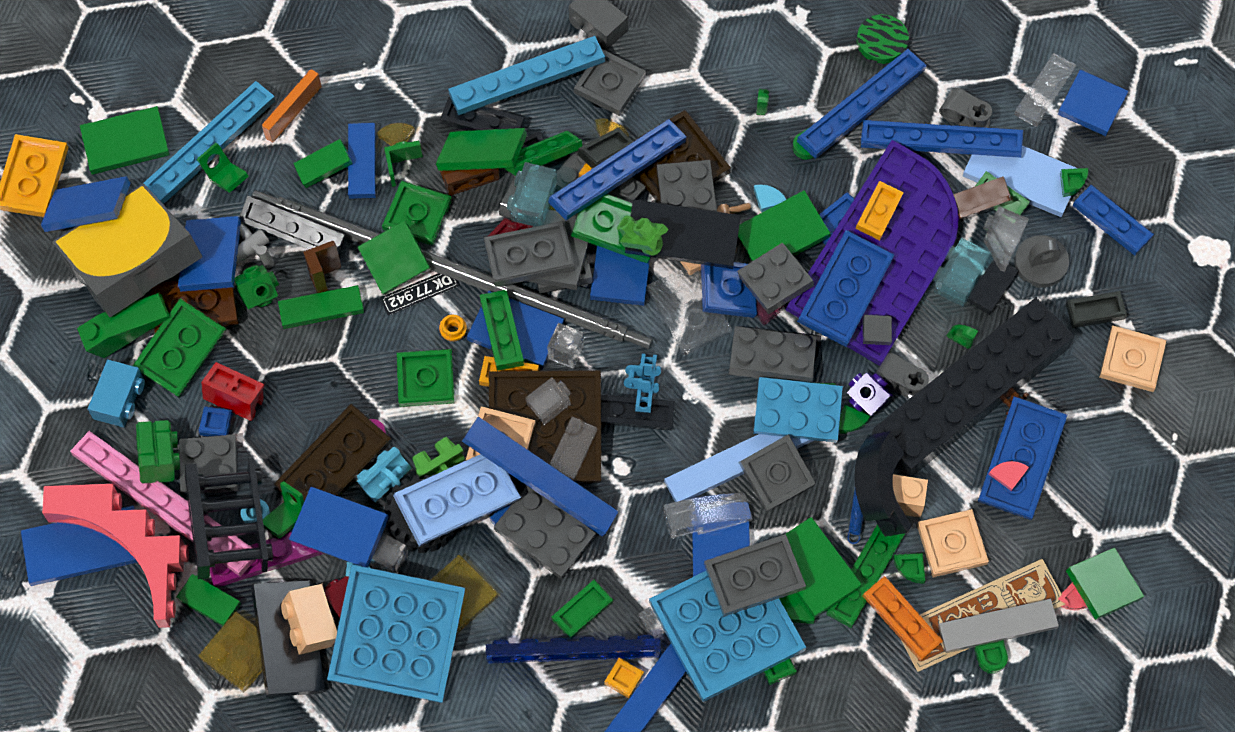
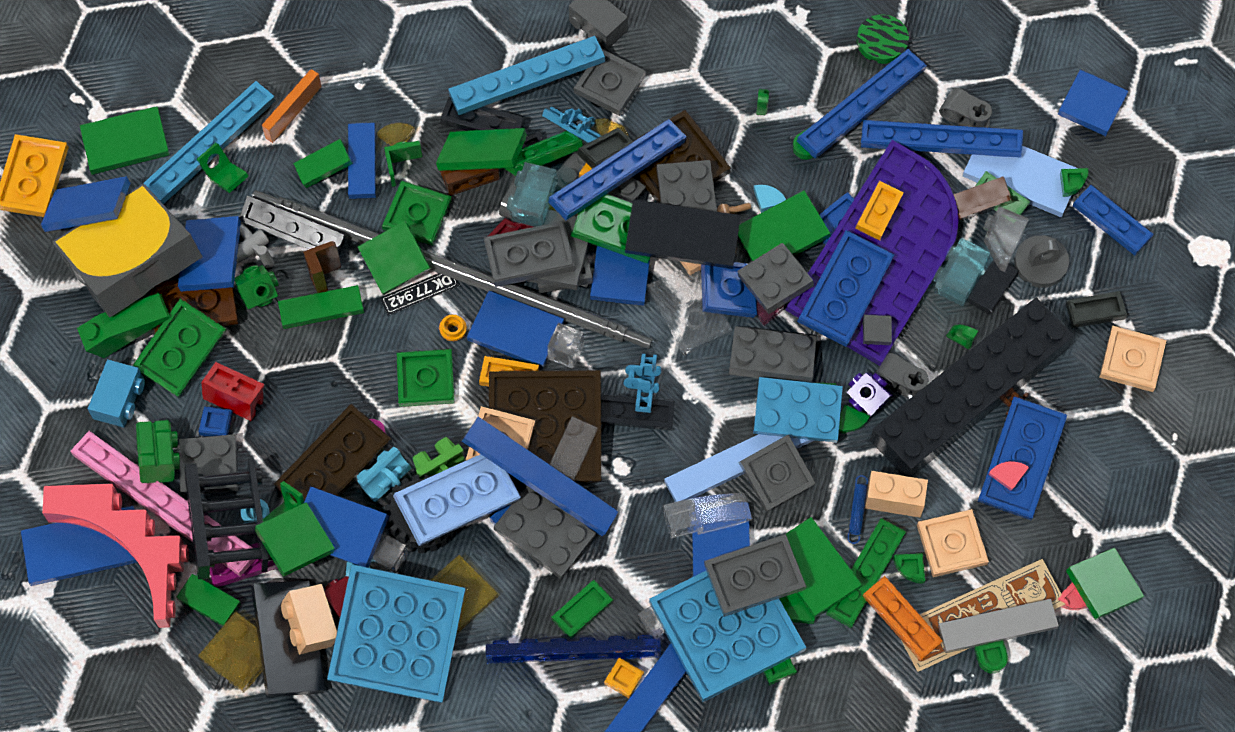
green plate [480,290,524,371] -> none
clear brick [525,377,571,425] -> none
bright green hips [617,216,669,255] -> none
black arch [854,431,912,536] -> none
clear tile [1014,53,1076,127] -> none
none -> green tile [255,502,335,577]
none -> dark azure piece [542,107,601,143]

